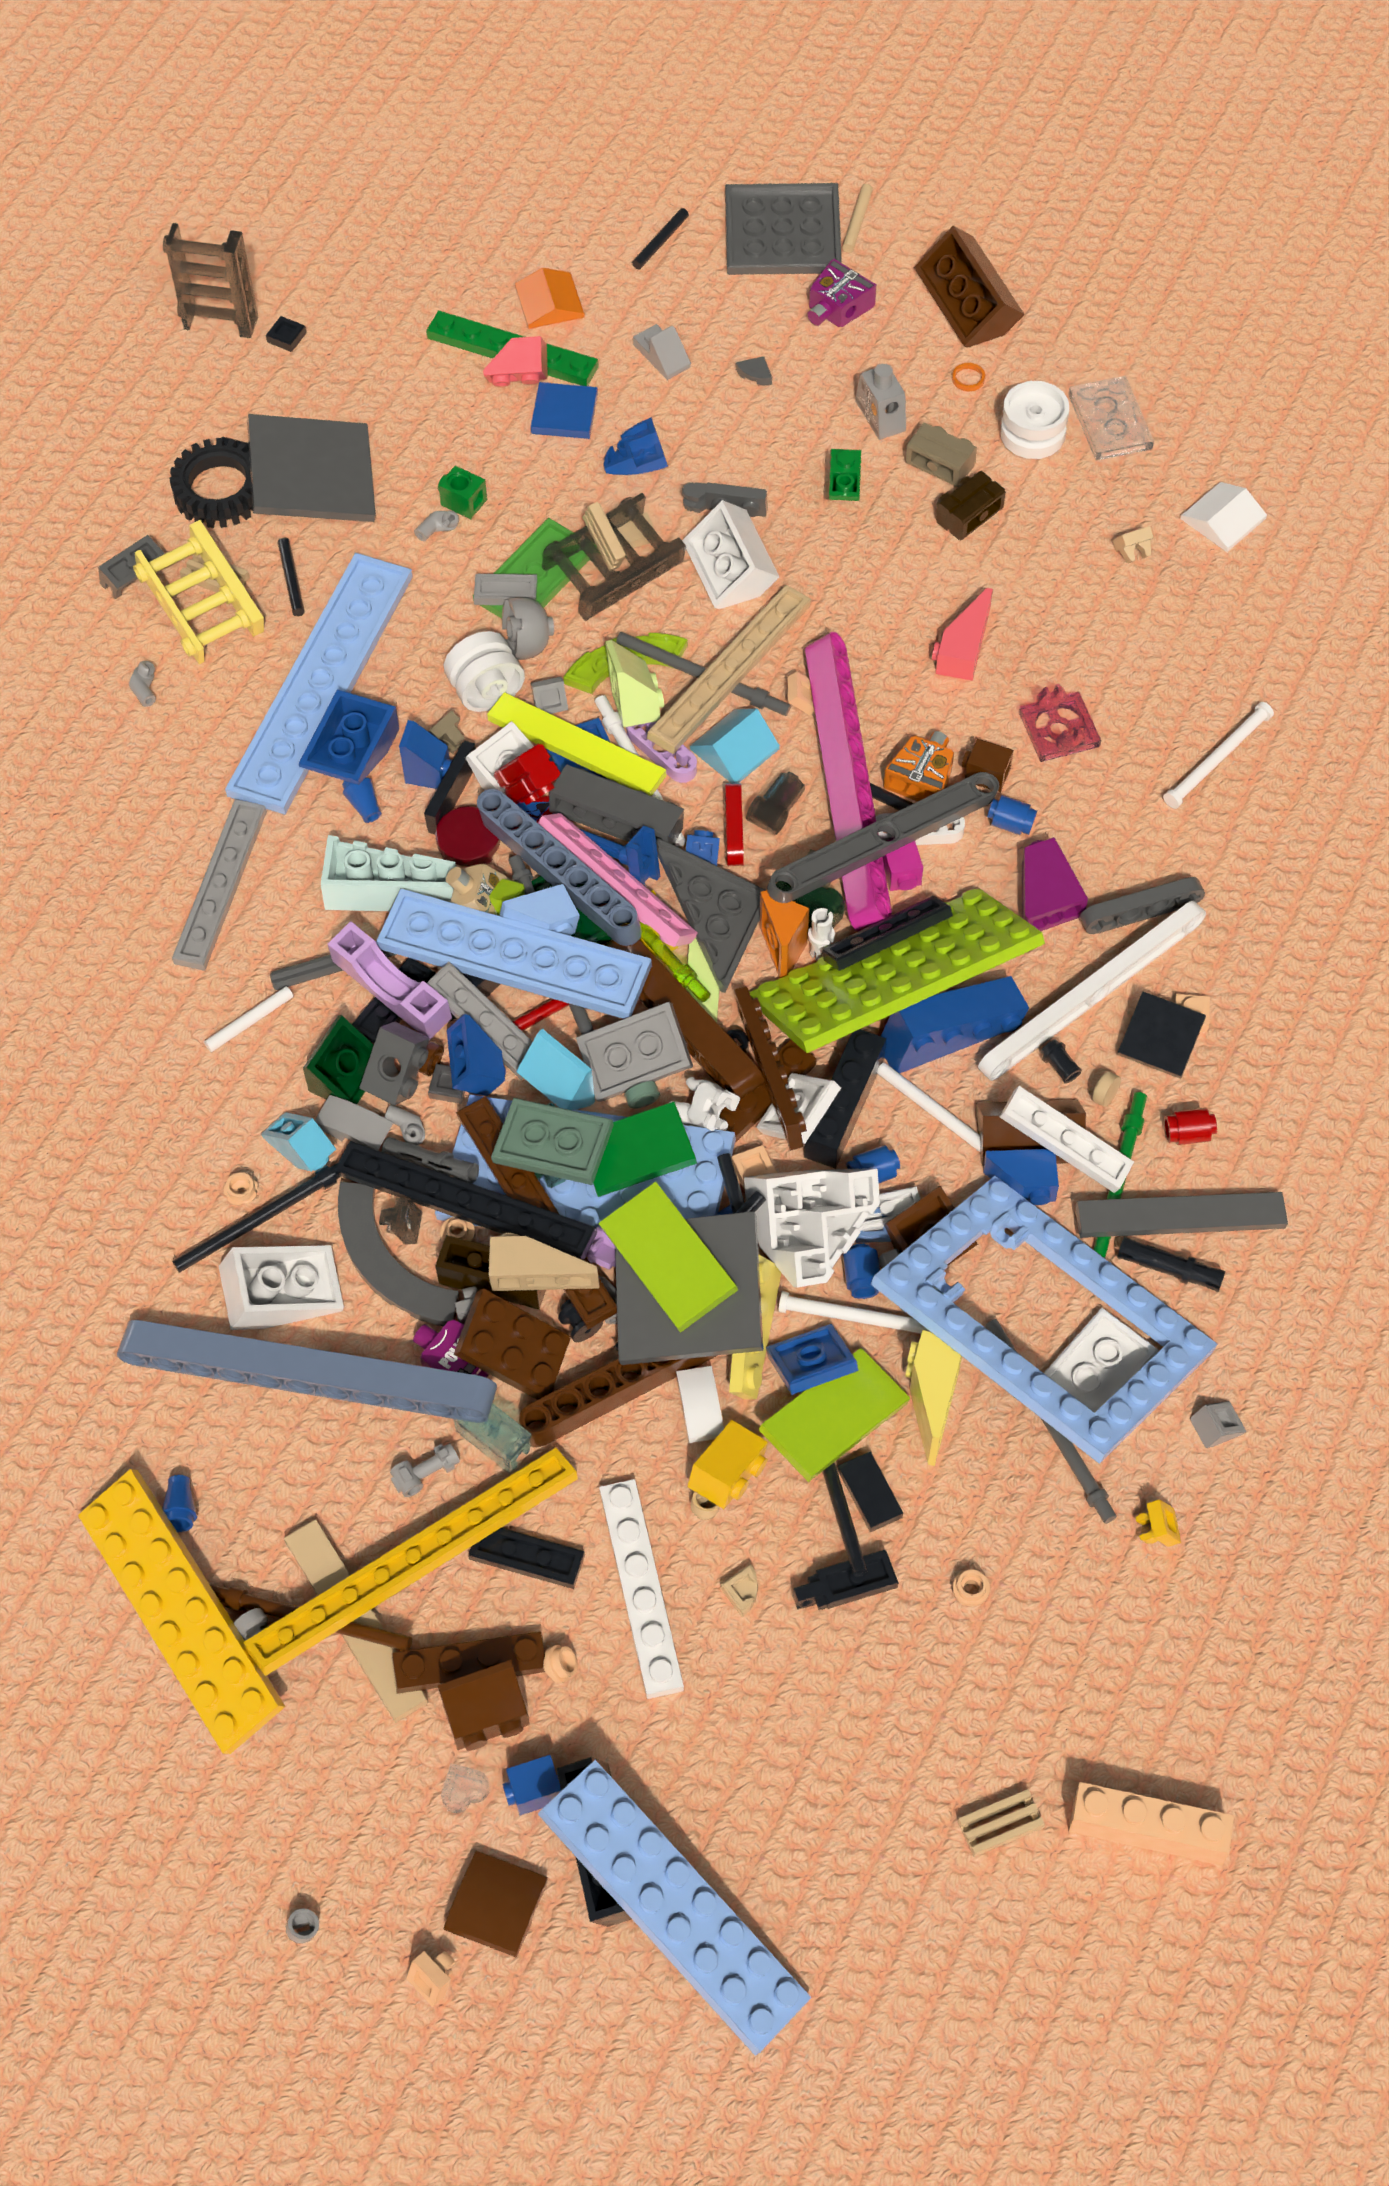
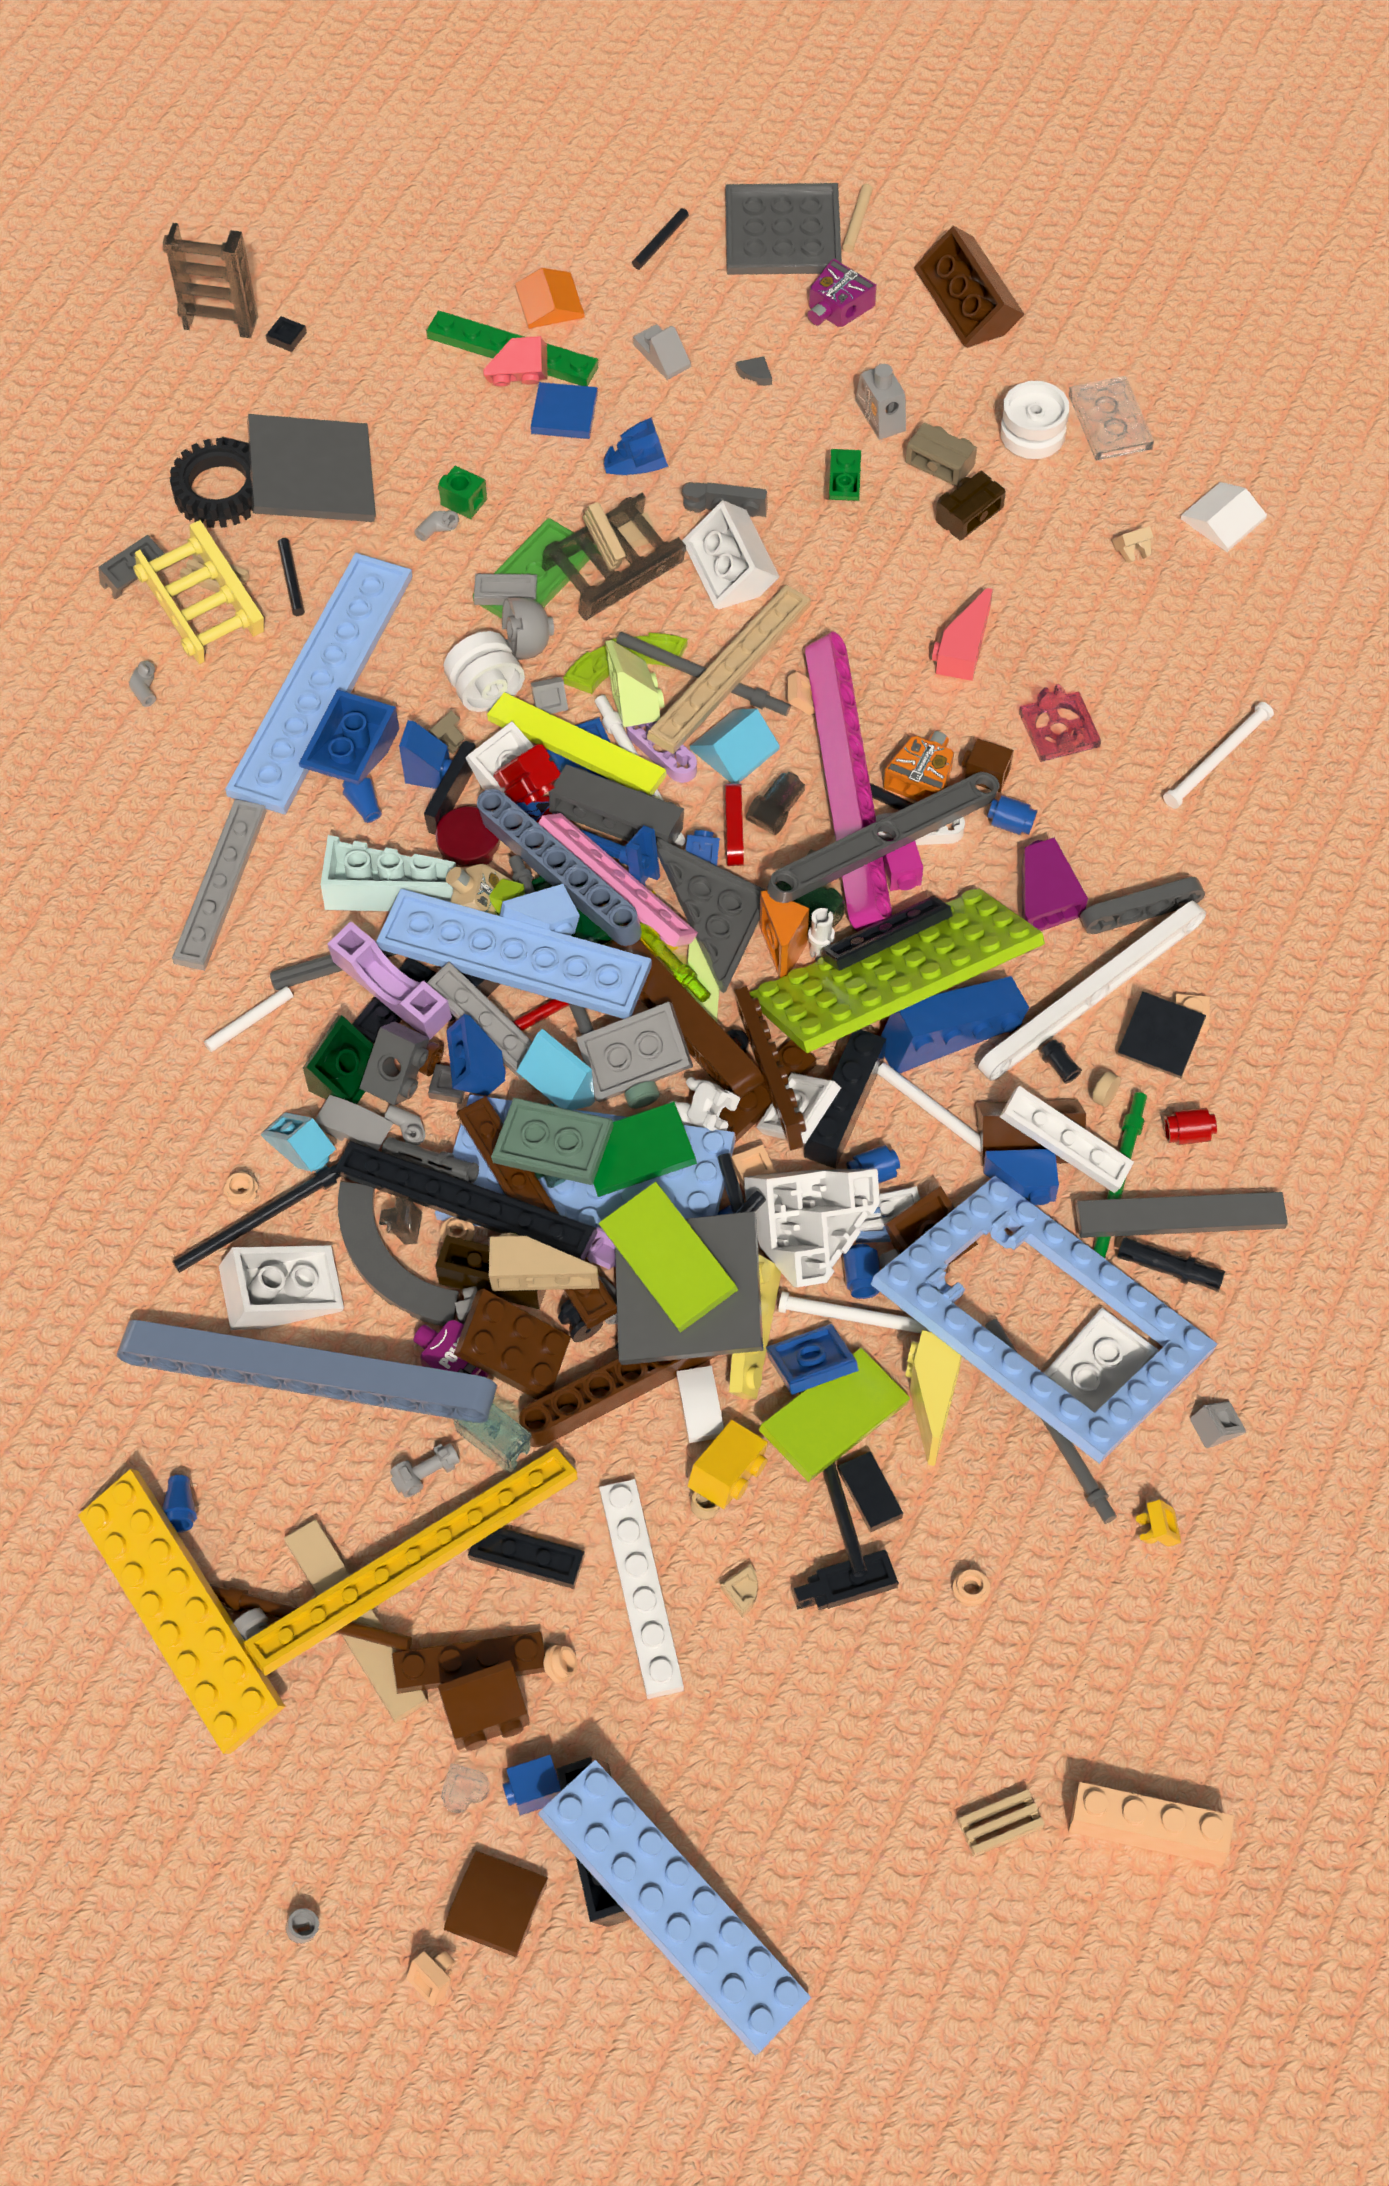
orange piece [952,363,985,392] -> none

